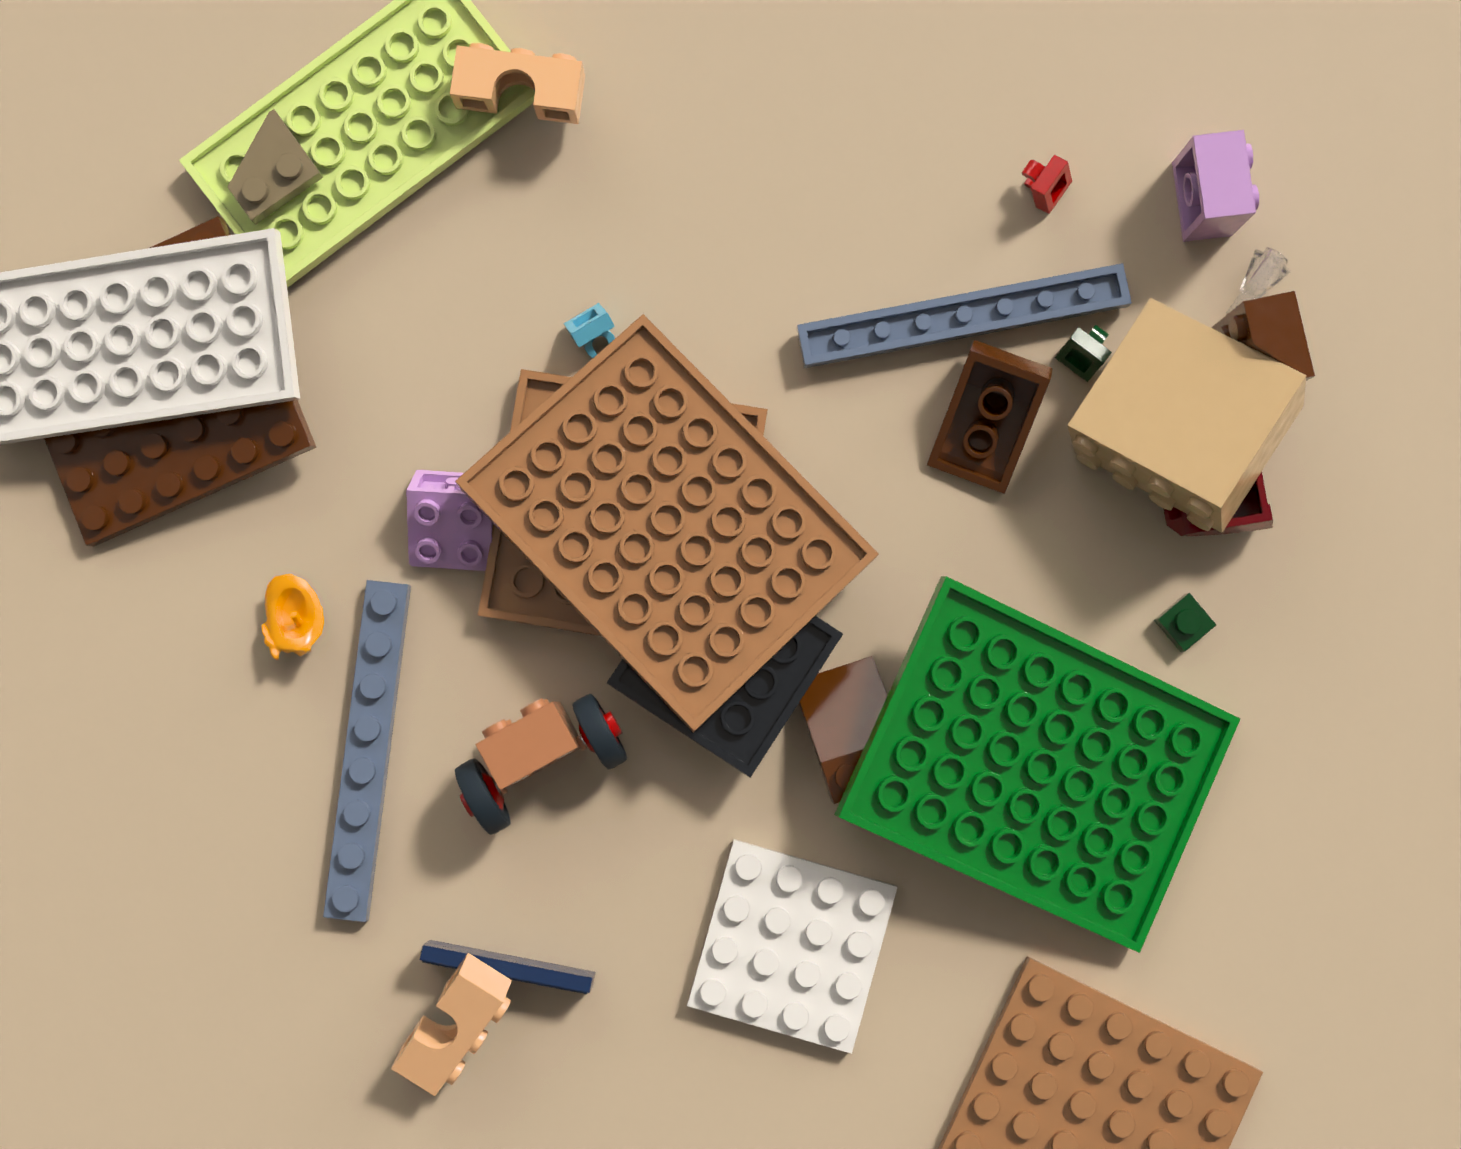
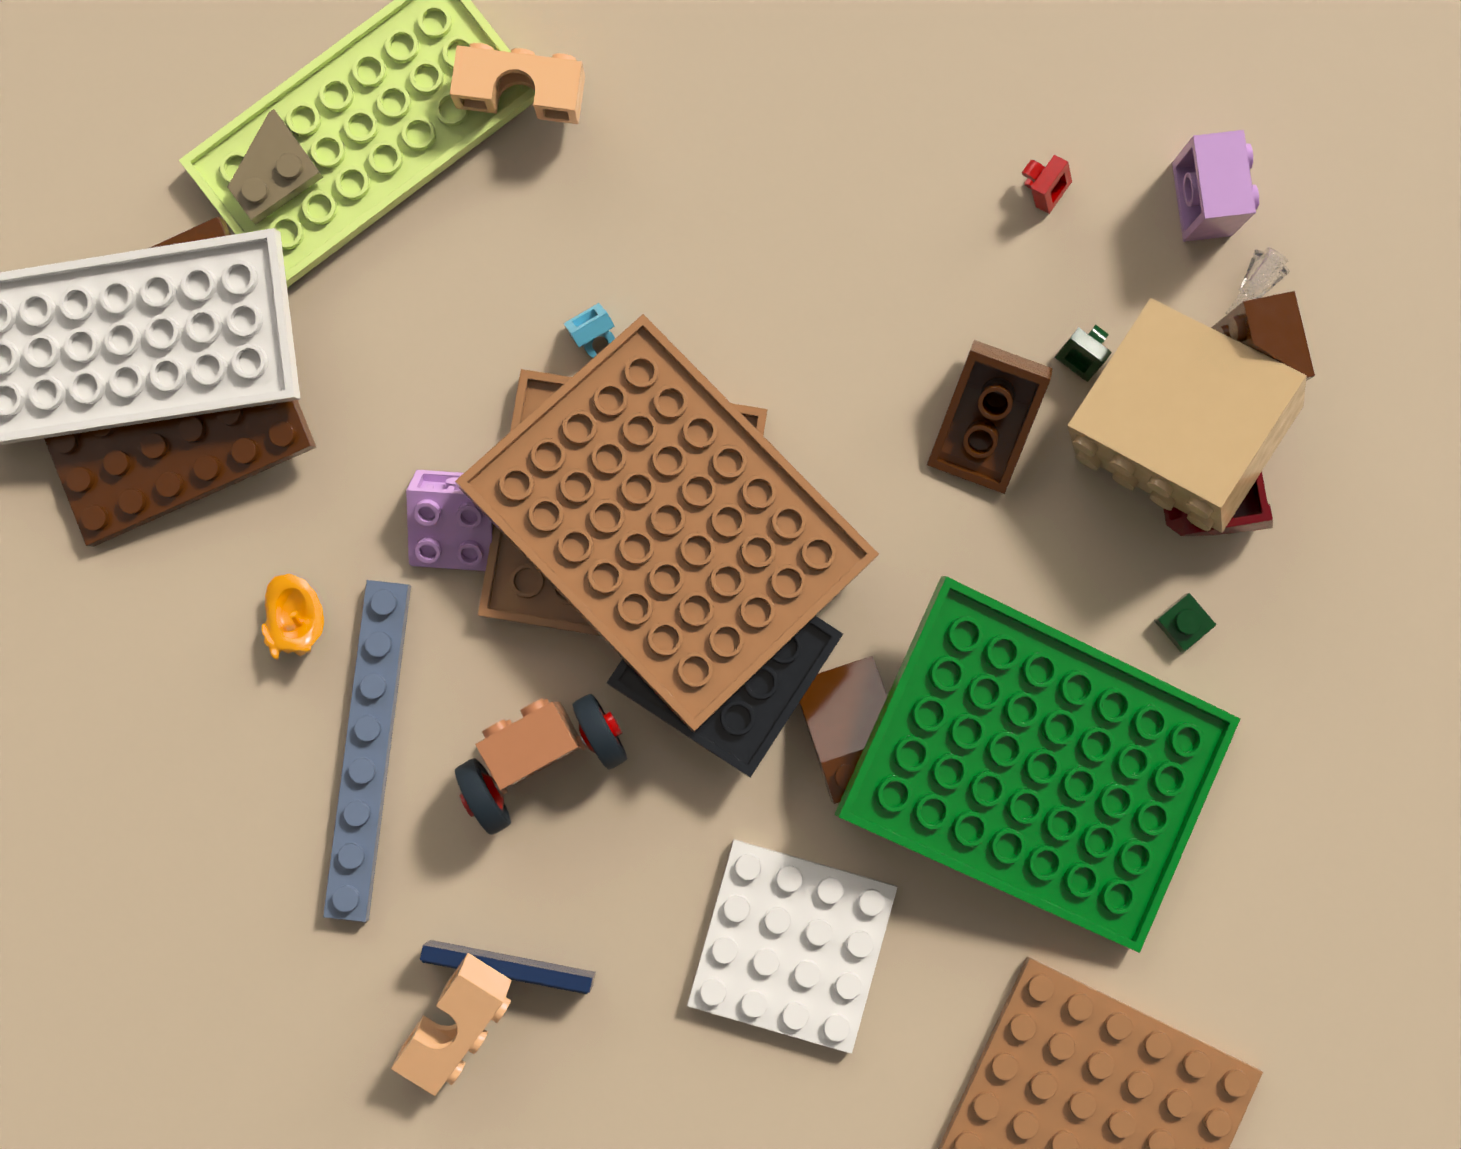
sand blue plate [797,263,1132,368] -> none

